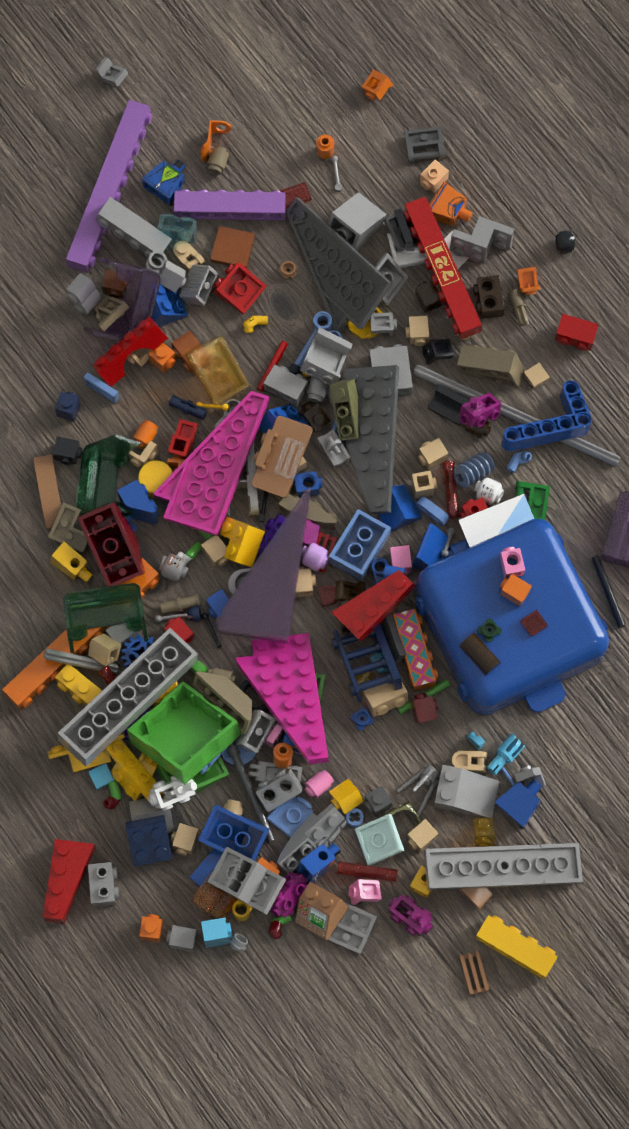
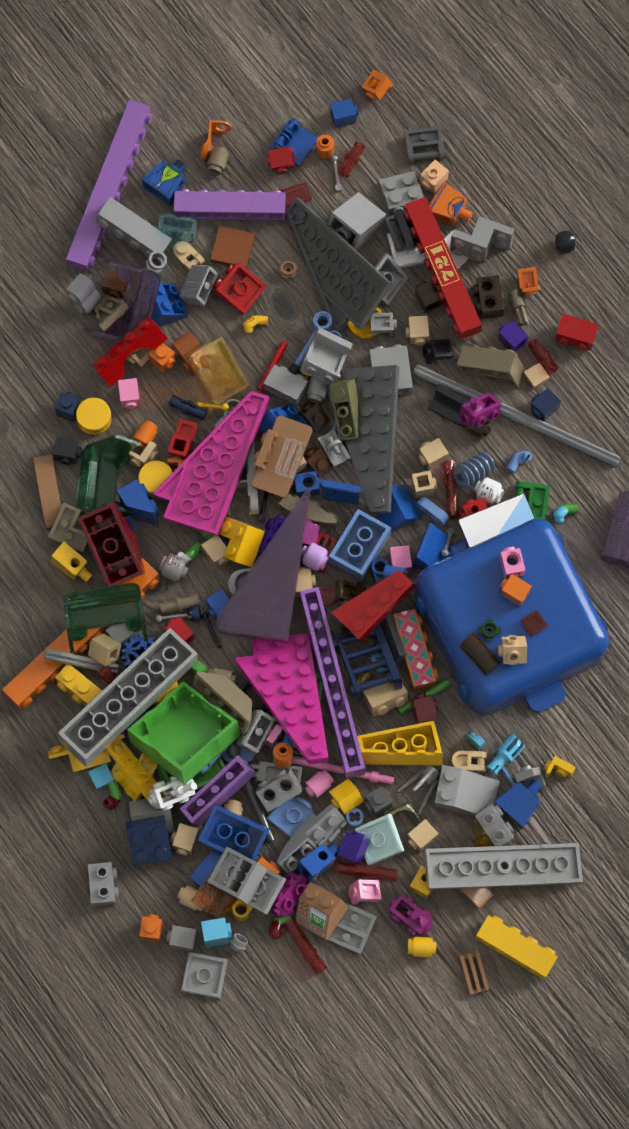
red wedge [43,839,96,924] -> none
medium blue tile [84,372,119,403] -> none
light grey bracket [96,57,128,87] -> none
light grey brick [156,260,187,293] -> none
blue plate [351,708,374,730] -> none
blue beam [501,380,592,451] -> none
black bar [592,555,626,628] -> none
none -> yellow head [76,398,112,435]
none -> bright pink brick [118,378,141,409]
none -> tan brick [177,885,208,911]
none -> medium lavender brick [180,755,256,826]
none -> light grey tile [181,952,228,999]
none -> red brick [267,146,296,173]
none -> blue hinge [269,118,318,166]
none -> clear red pin [283,918,327,975]
none -> bright pink bar [292,756,395,785]
none -> medium lavender brick [300,587,365,779]
none -> reddish brown bracket [303,447,333,477]
none -> blue tile [322,480,361,505]
none -> blue brick [330,99,359,128]
none -> clear red pin [338,141,365,178]
none -> dark purple brick [338,830,370,862]
none -> yellow wedge [357,721,443,766]
none -> light grey plate [379,171,424,215]
none -> yellow brick [408,937,436,958]
none -> light grey bracket [475,802,515,846]
none -> dark purple brick [498,321,528,352]
none -> tan brick [498,635,527,665]
none -> clear red pin [528,338,559,374]
none -> dark blue brick [531,388,561,422]
none -> yellow bracket [543,756,576,778]
none -> arm [553,504,578,523]

